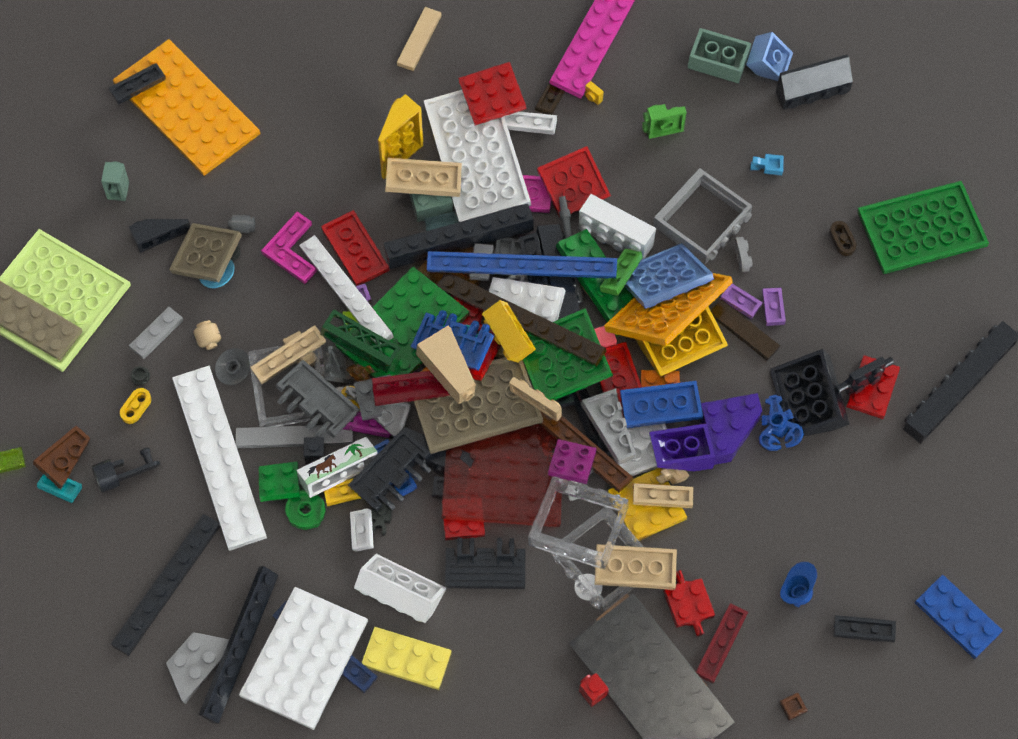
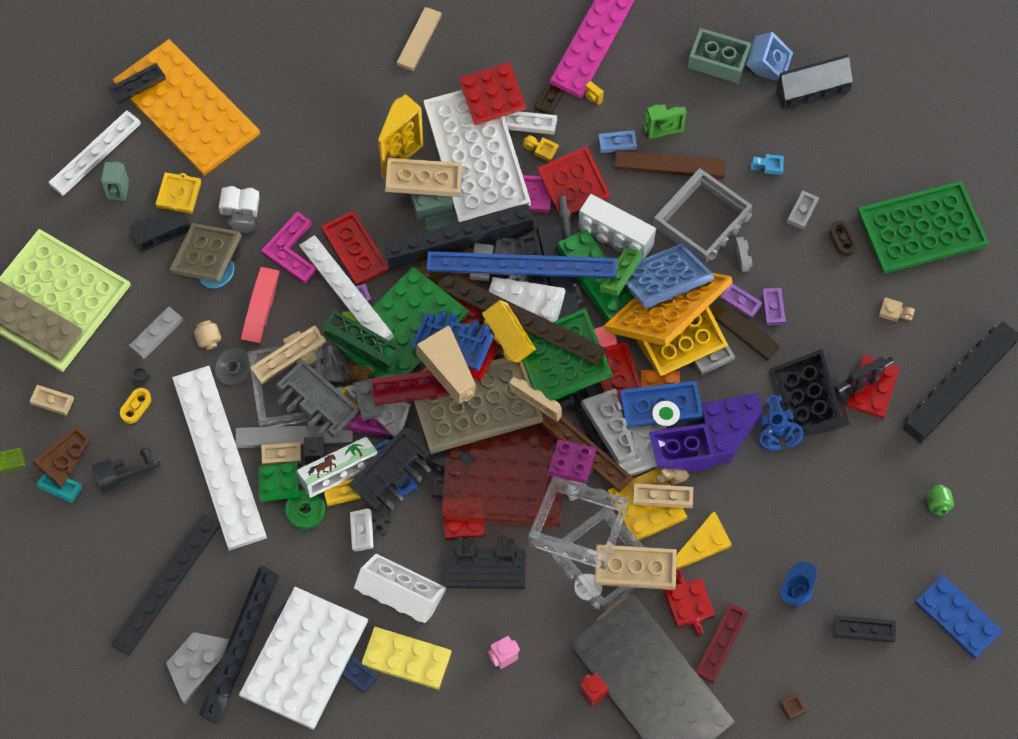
none -> tan plate [29,385,74,416]
none -> white plate [49,110,141,196]
none -> yellow plate [156,172,202,214]
none -> white brick [219,186,260,217]
none -> coral slope [241,267,280,344]
none -> tan plate [261,442,302,466]
none -> bright pink brick [487,636,520,669]
none -> yellow plate [523,135,559,162]
none -> medium blue plate [598,130,637,153]
none -> reddish brown tile [615,150,725,179]
none -> white sticker [653,401,680,426]
none -> yellow wing [676,512,732,570]
none -> light grey plate [693,346,735,375]
none -> light grey plate [787,190,819,230]
none -> tan plate [879,298,915,322]
none -> bright green head [926,485,954,516]

